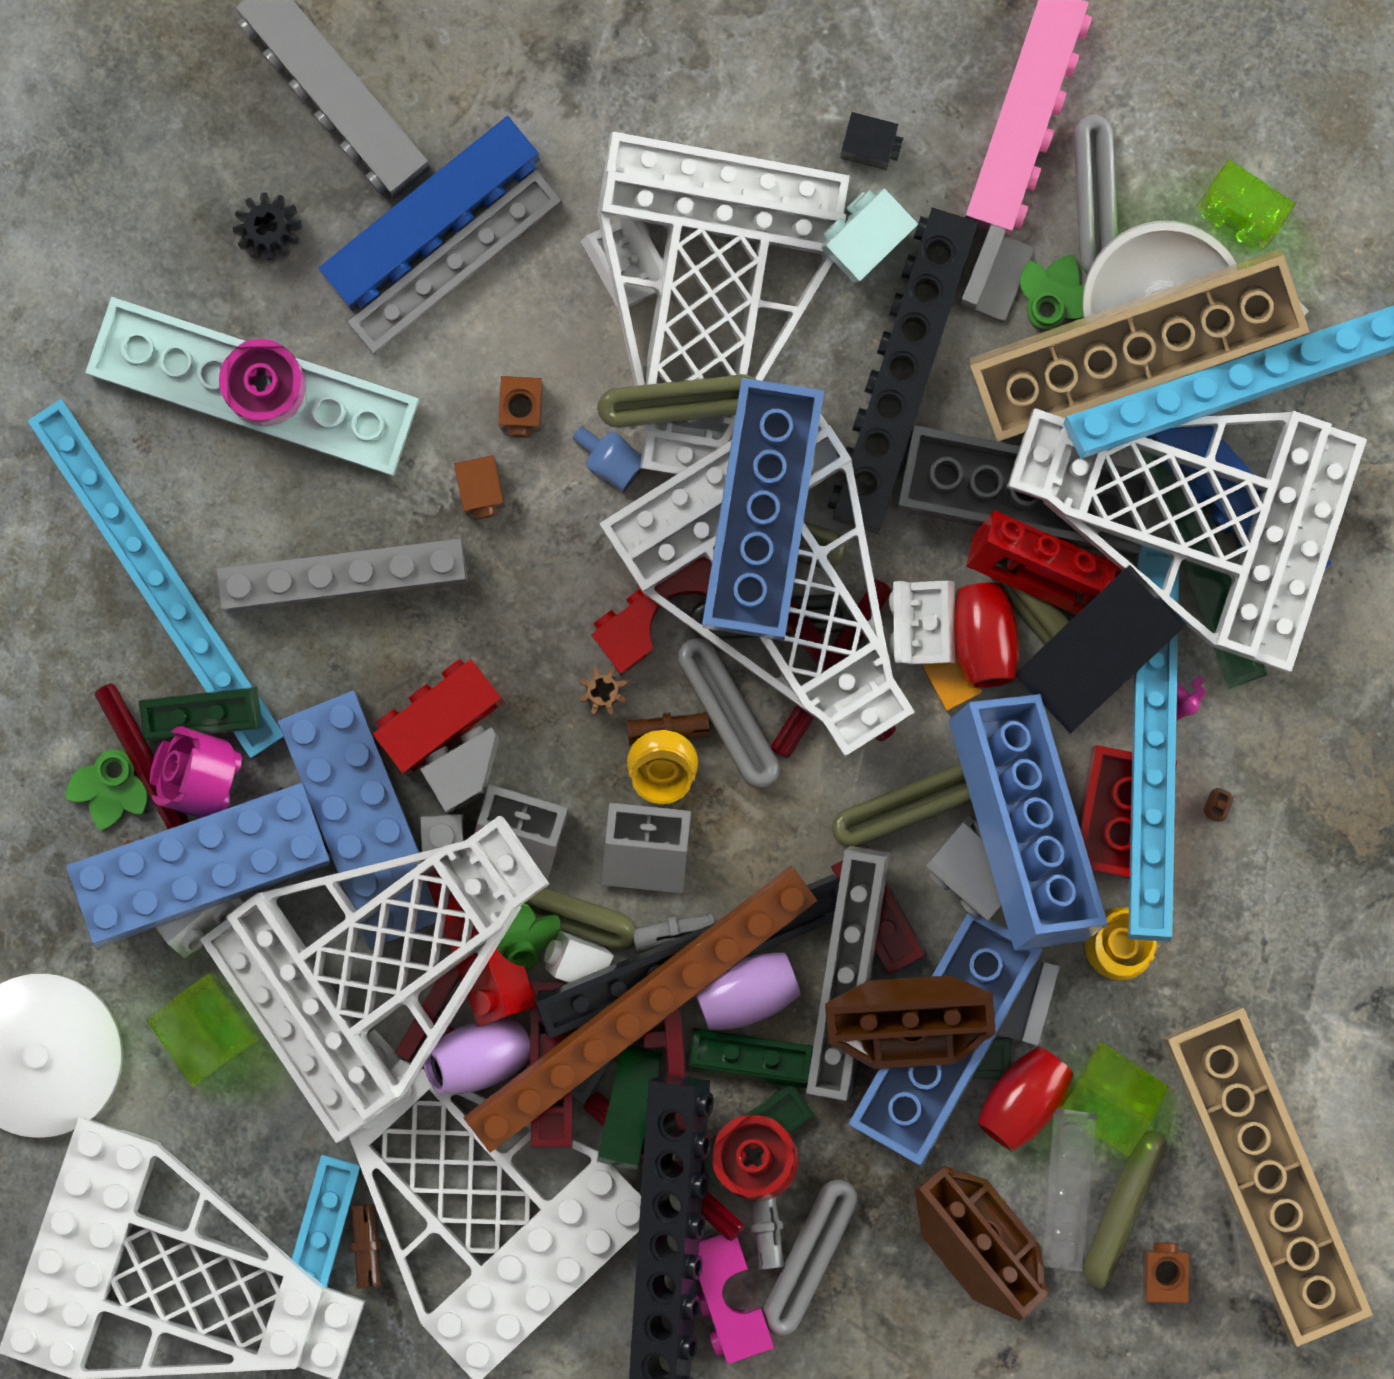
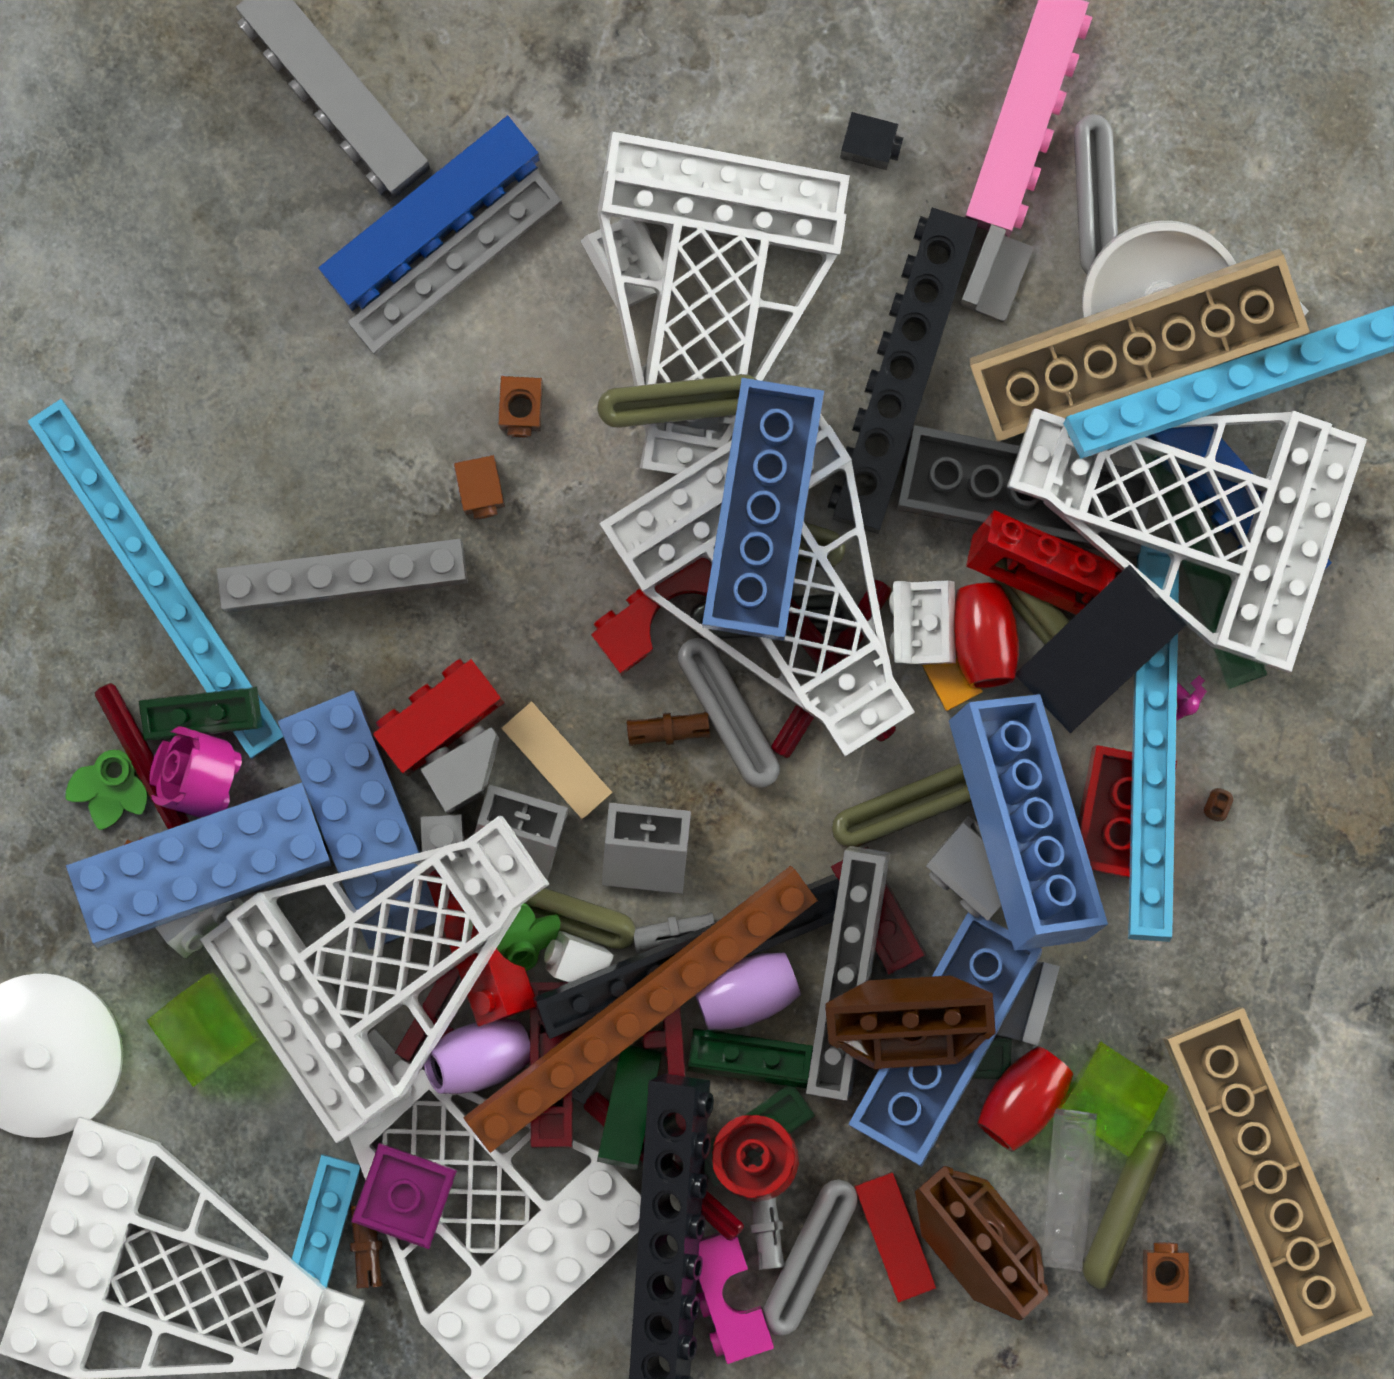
light aqua plate [85,297,420,477] -> none
dark pink brick [219,339,306,426] -> none
black gear [233,192,303,263] -> none
medium blue piece [572,426,642,493] -> none
medium nougat gear [579,667,627,716] -> none
yellow piece [627,730,699,804] -> none
light aqua brick [820,188,918,283] -> none
bright green plate [1020,255,1084,330] -> none
yellow piece [1085,907,1157,981] -> none
clear neon green slope [1197,159,1296,250] -> none
none -> magenta tile [351,1143,457,1249]
none -> tan tile [501,701,613,820]
none -> red tile [854,1172,936,1303]

